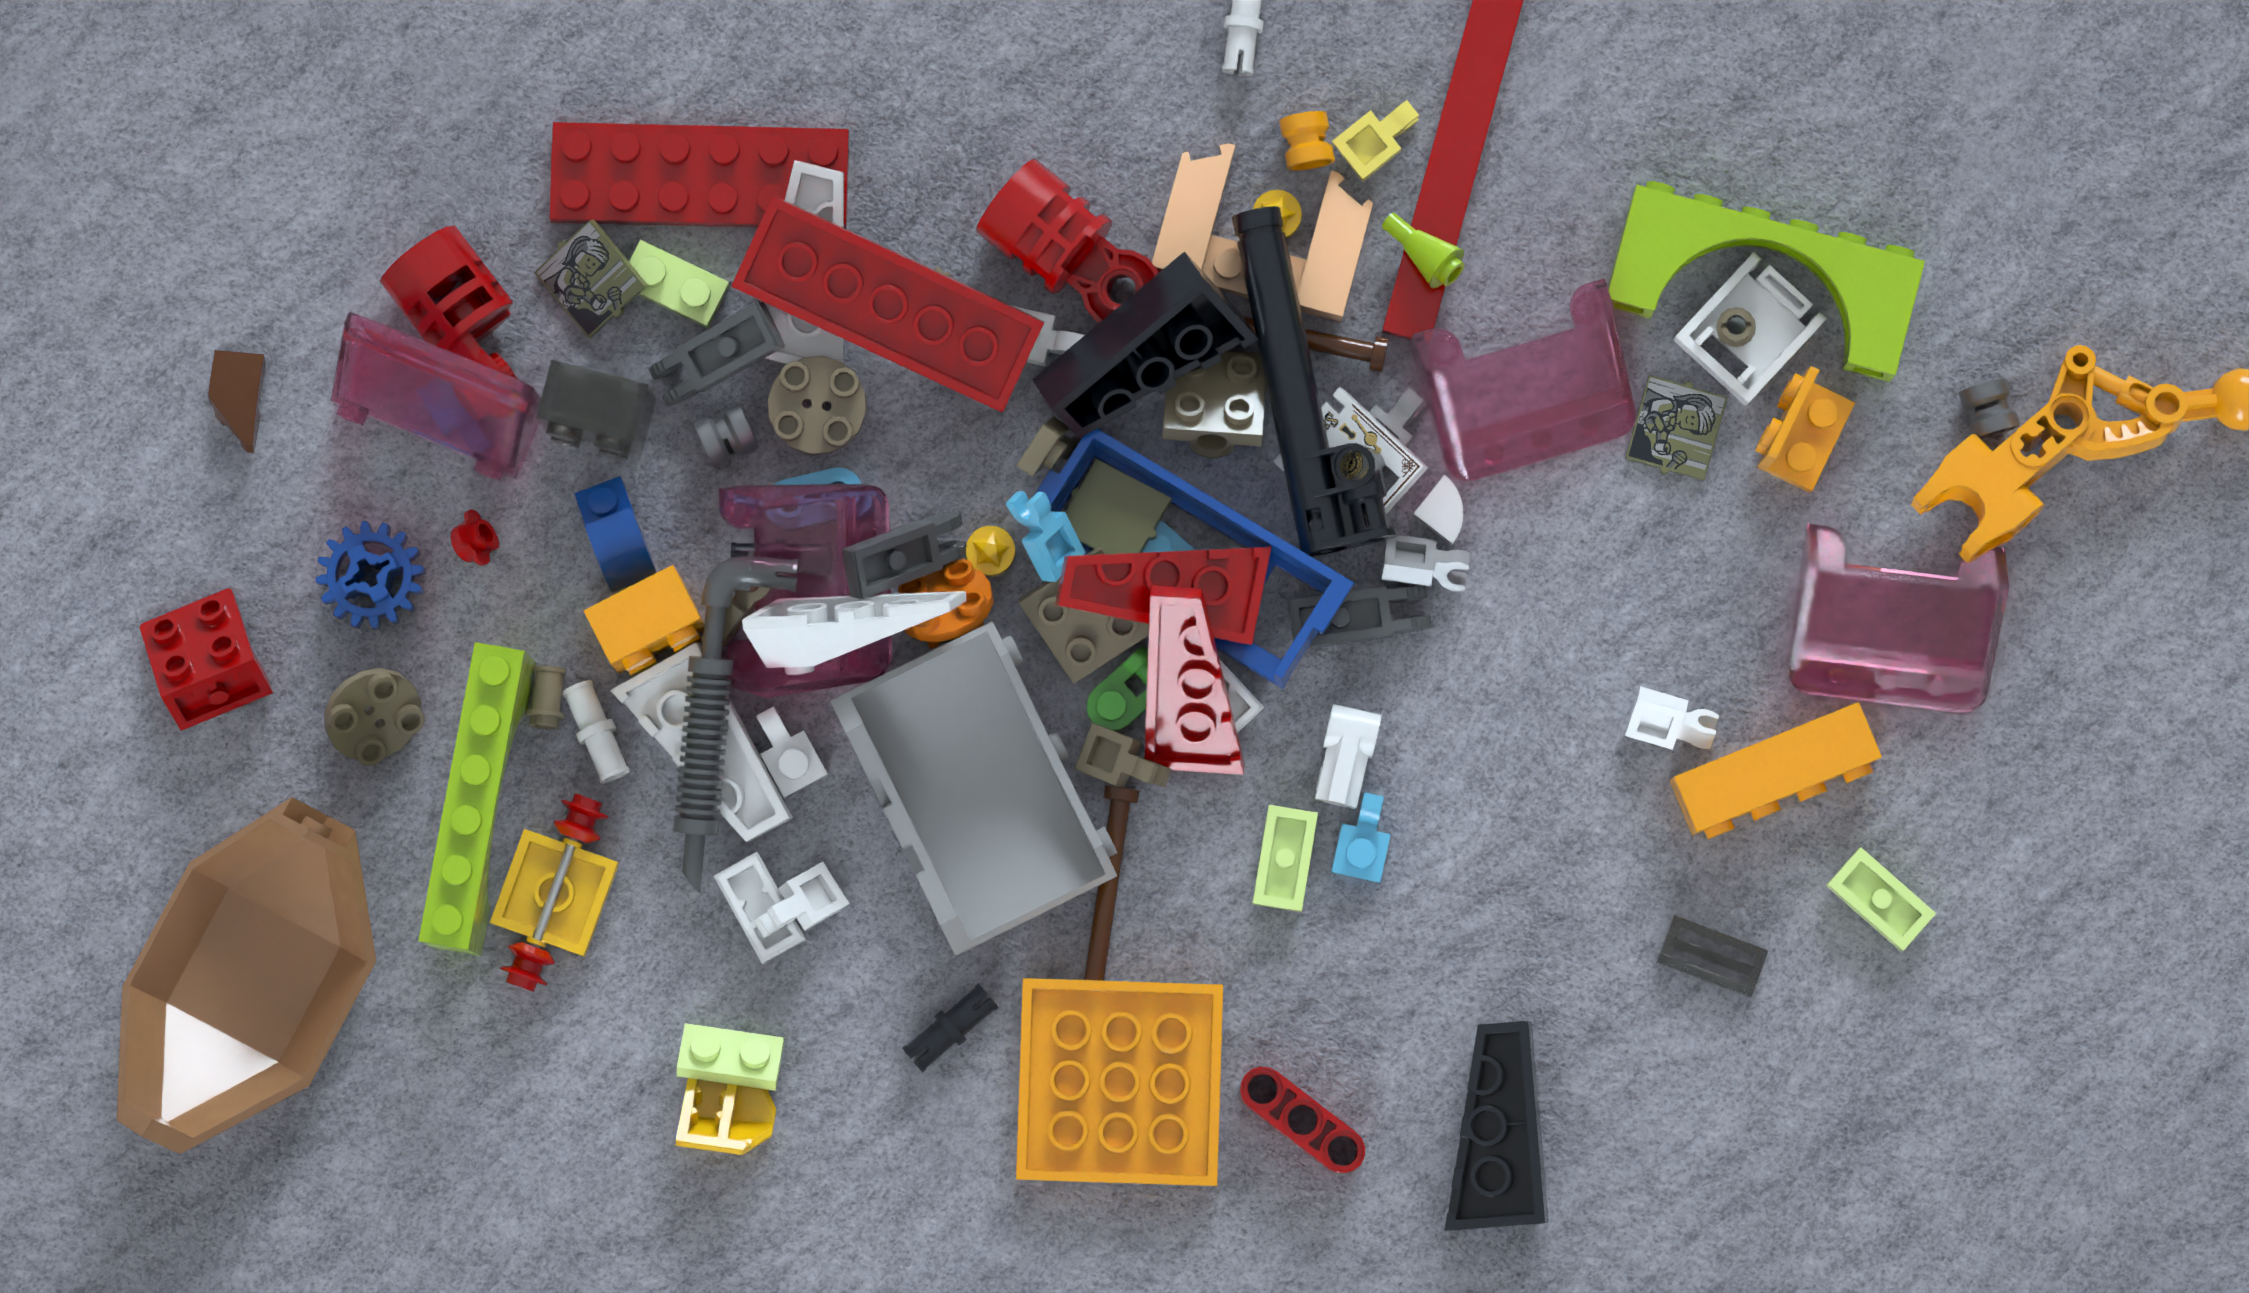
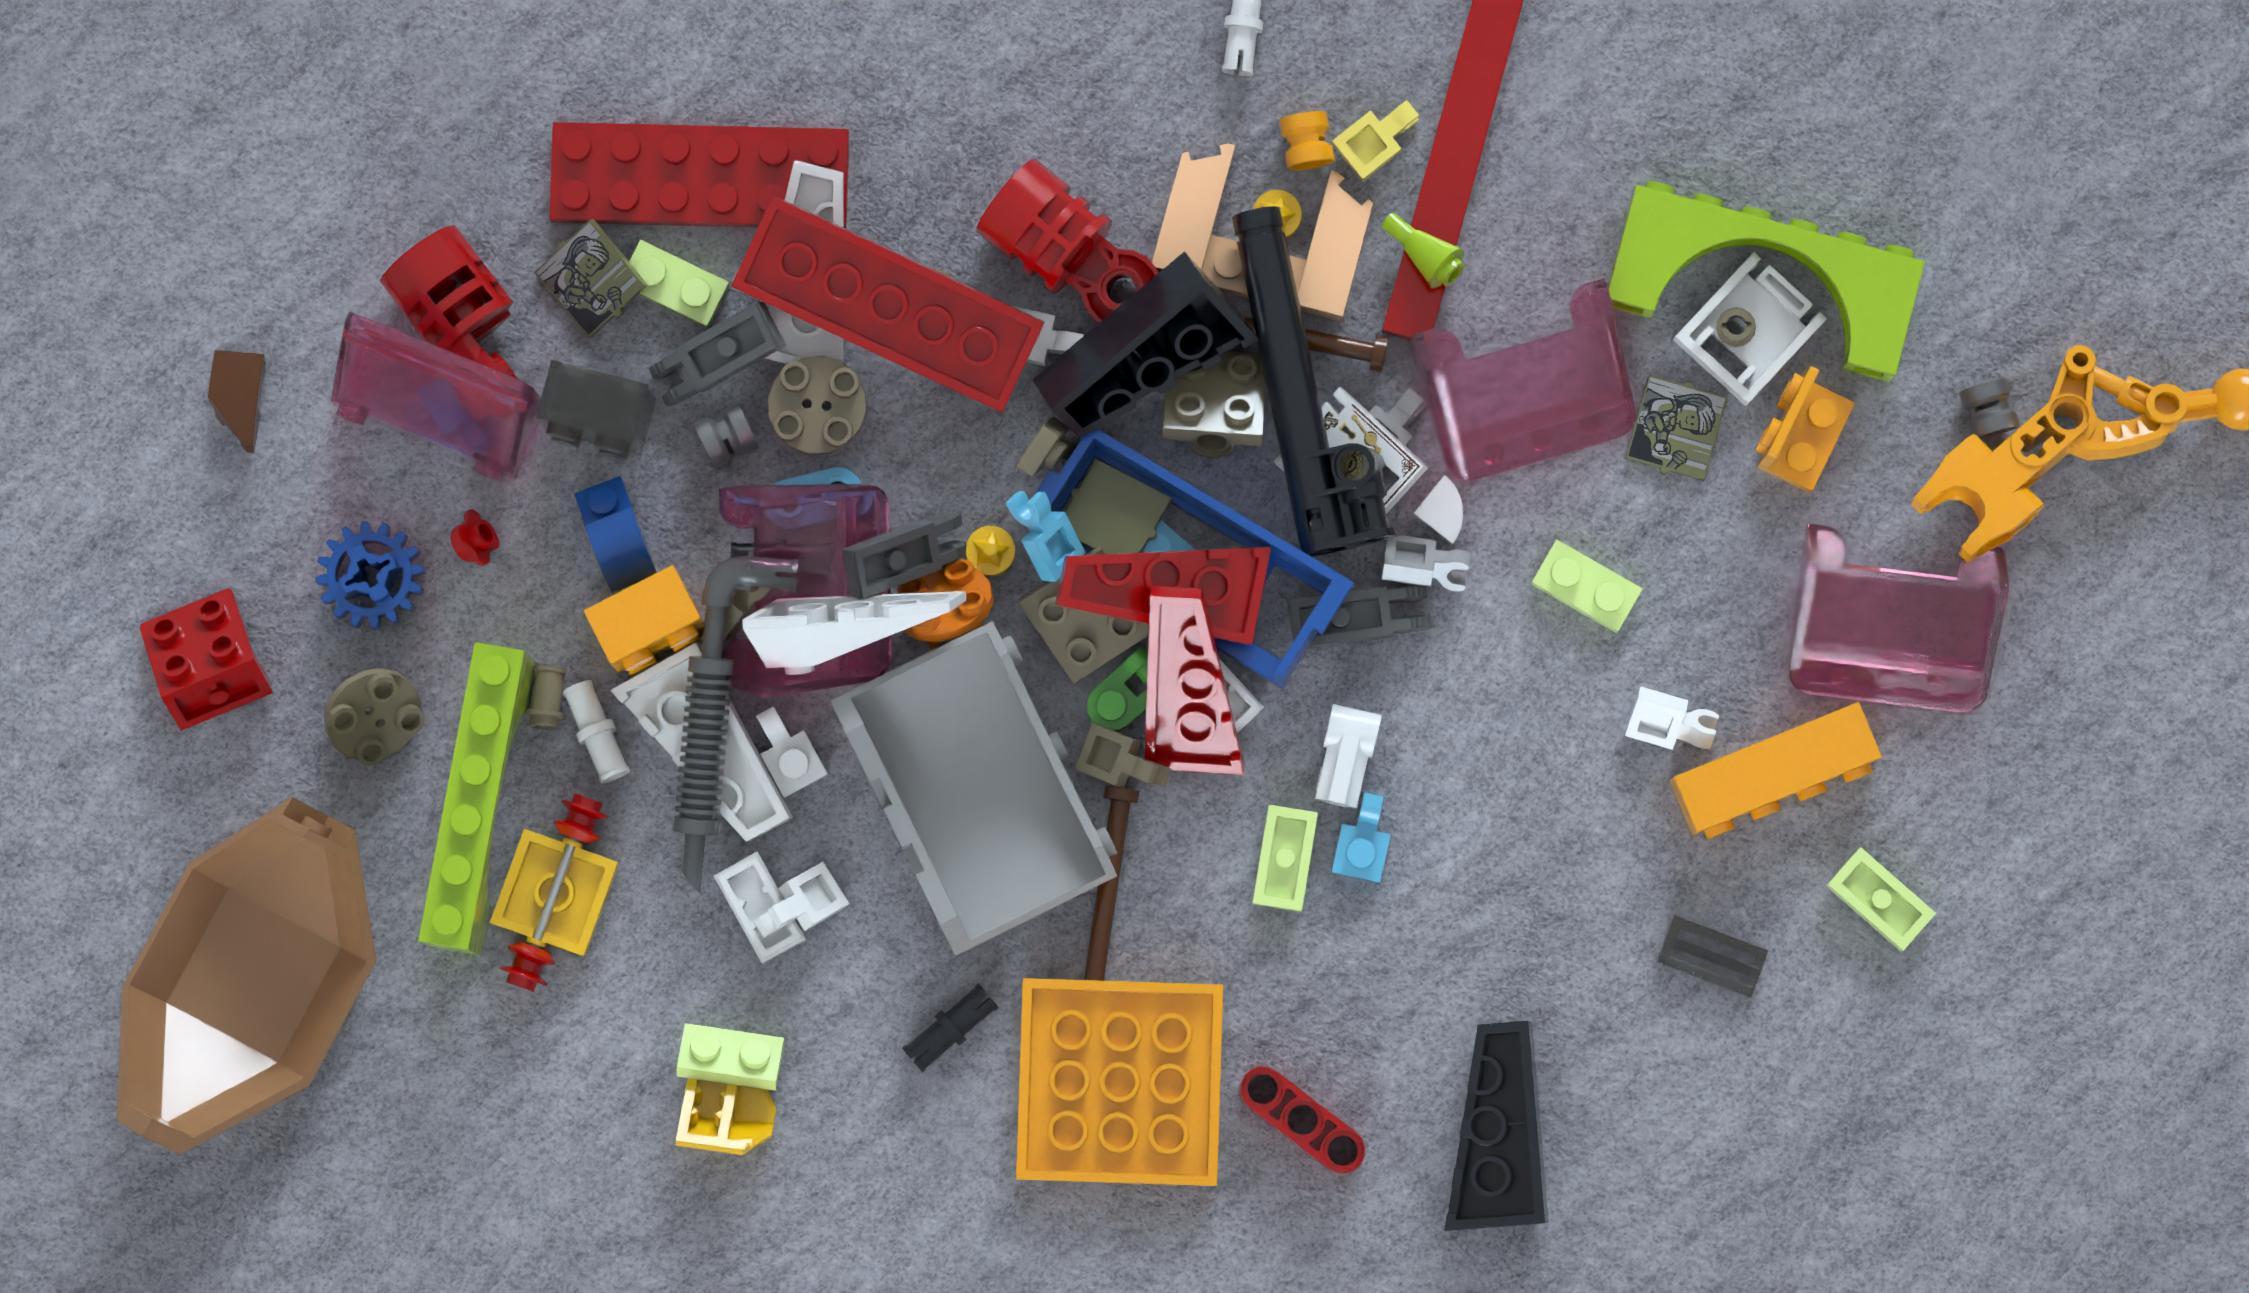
none -> yellowish green plate [1531,539,1643,633]

